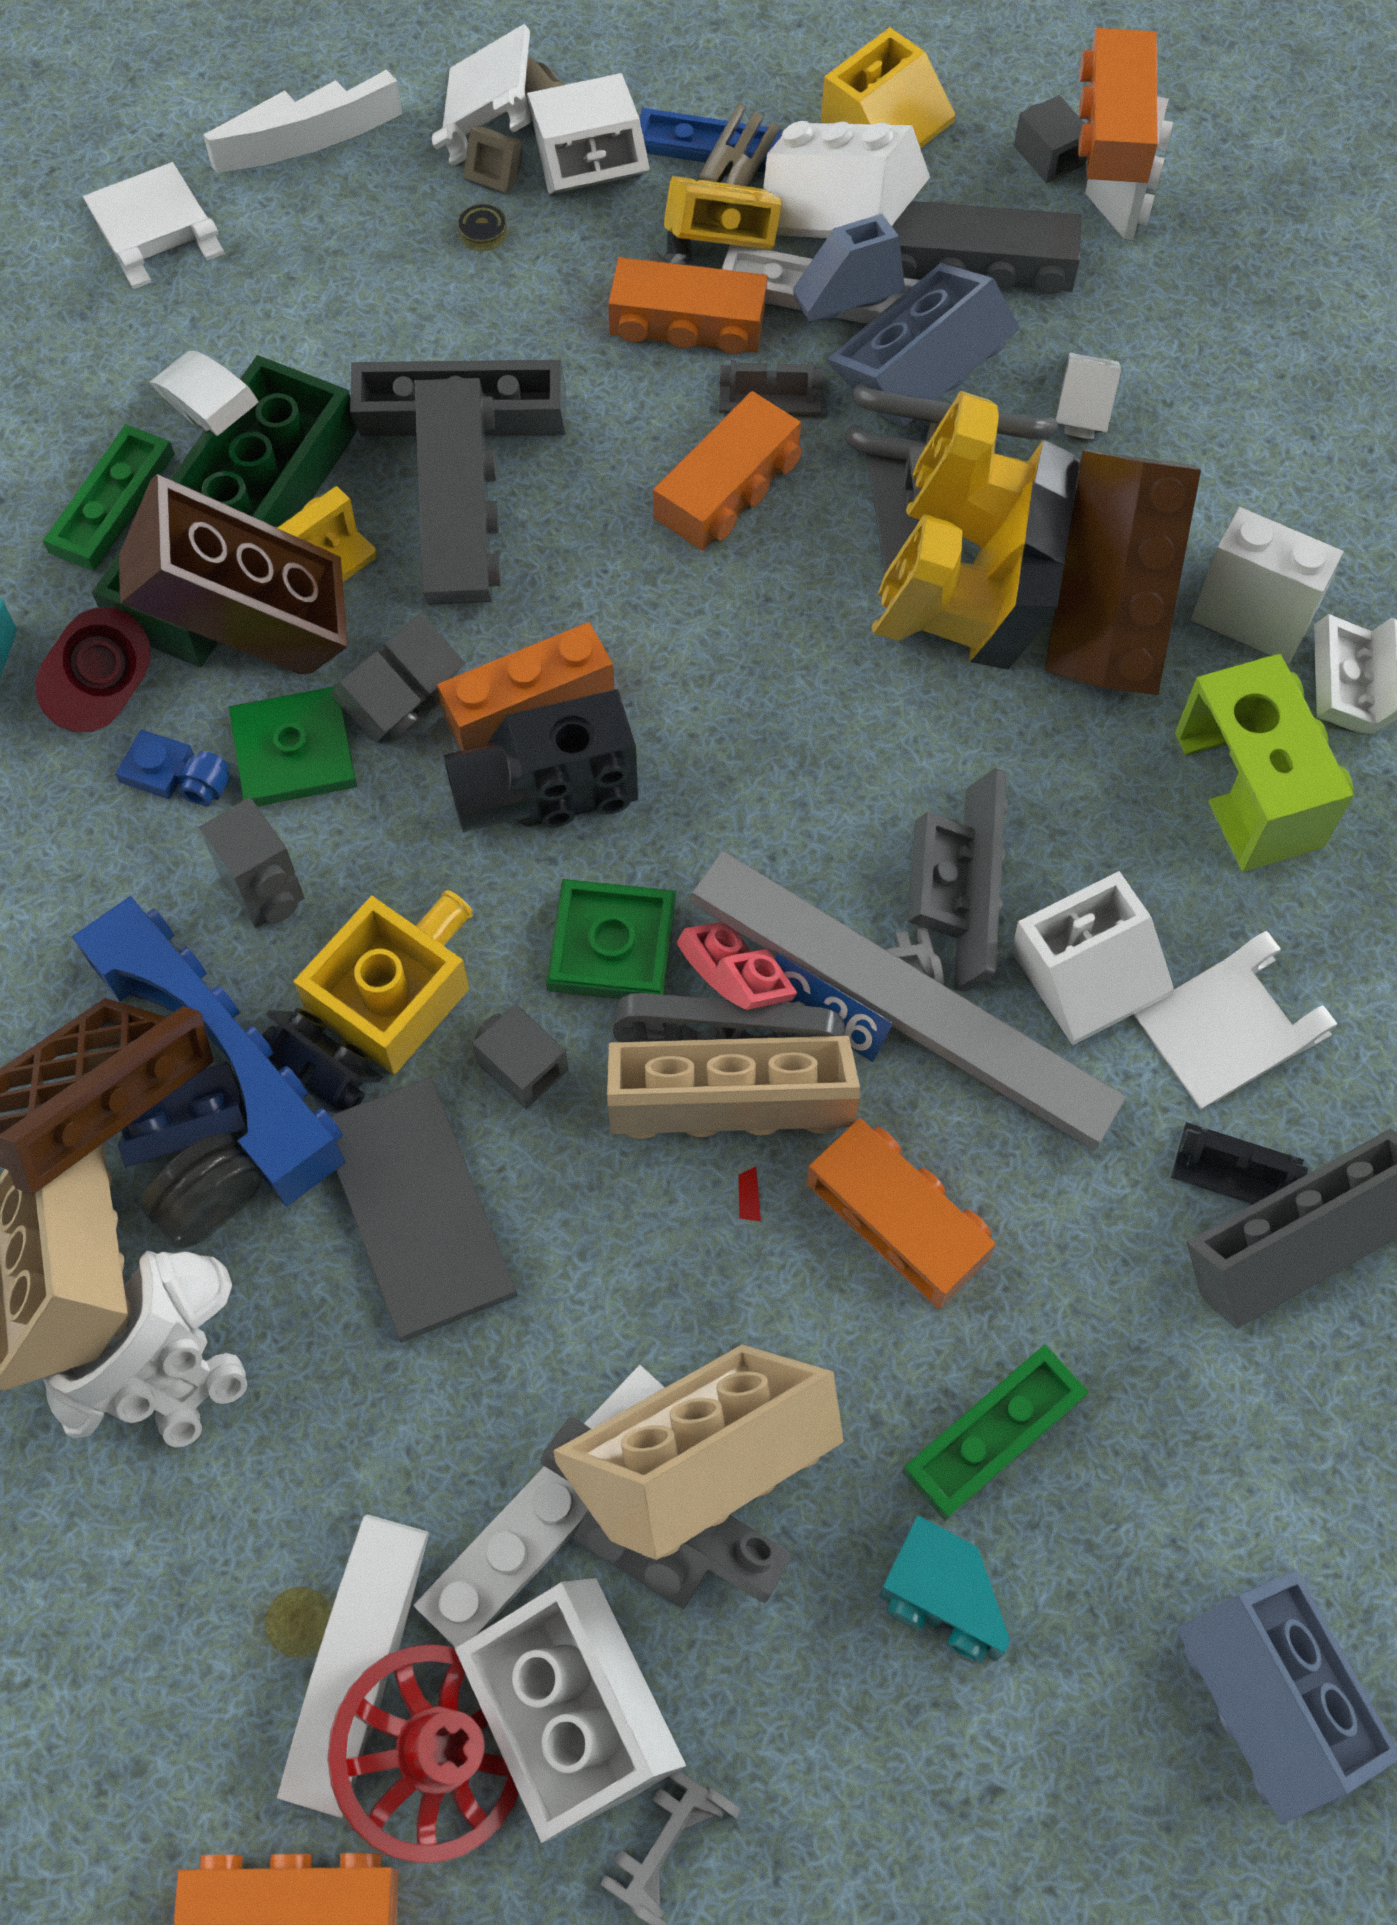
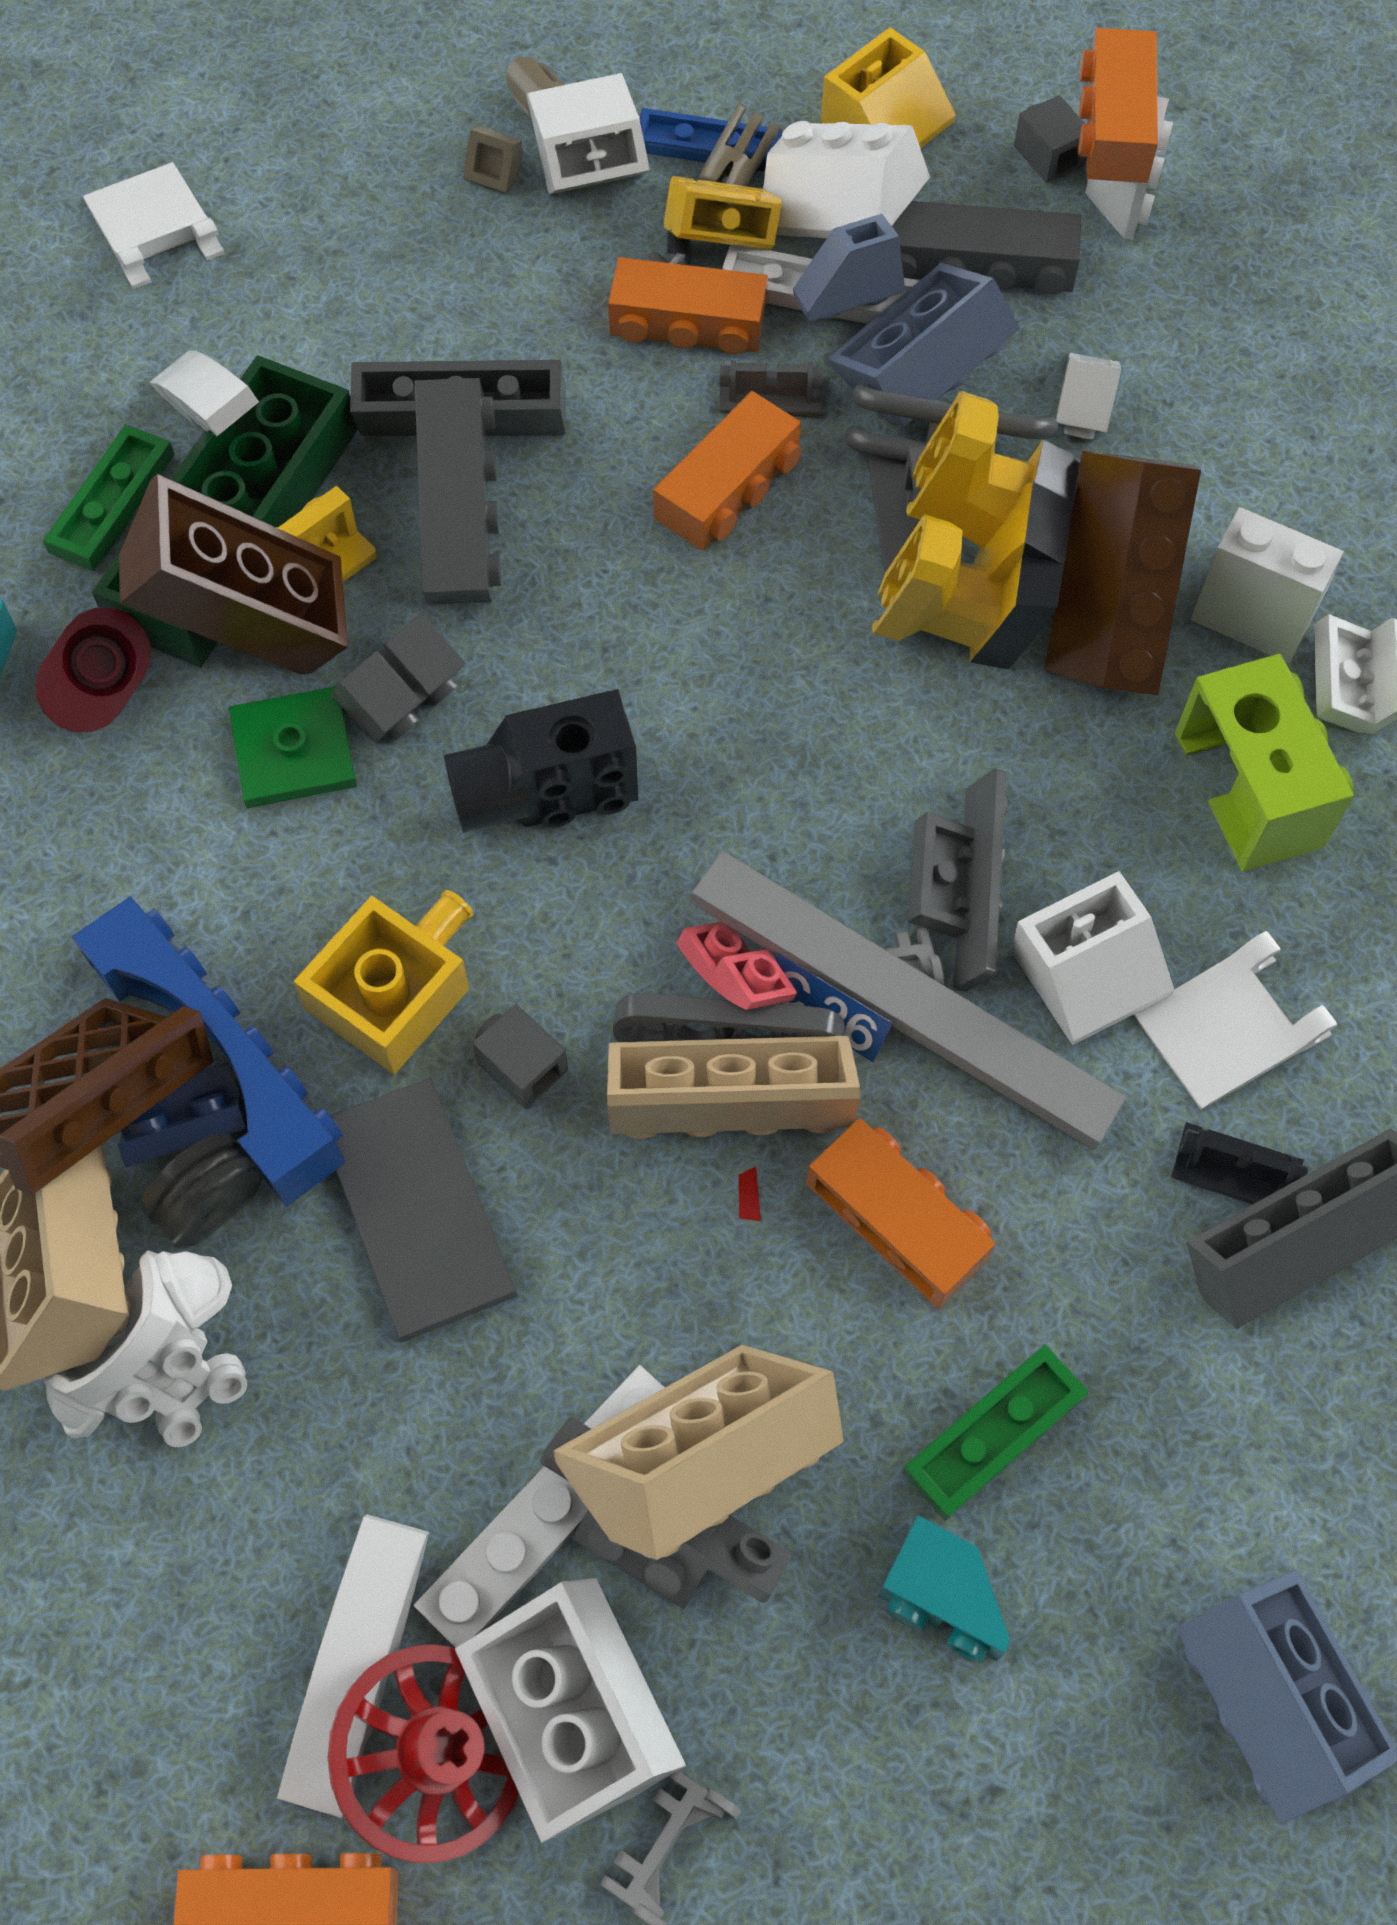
blue plate [115,729,230,807] -> none
dark grey piece [199,797,305,928] -> none
white slope [203,70,402,173] -> none
black hinge [262,1008,384,1110] -> none
clear yellow tile [265,1587,332,1658] -> none
white flag [432,24,531,166] -> none
orange brick [437,622,615,751] -> none
tile [457,204,507,252] -> none
green plate [546,879,676,999] -> none

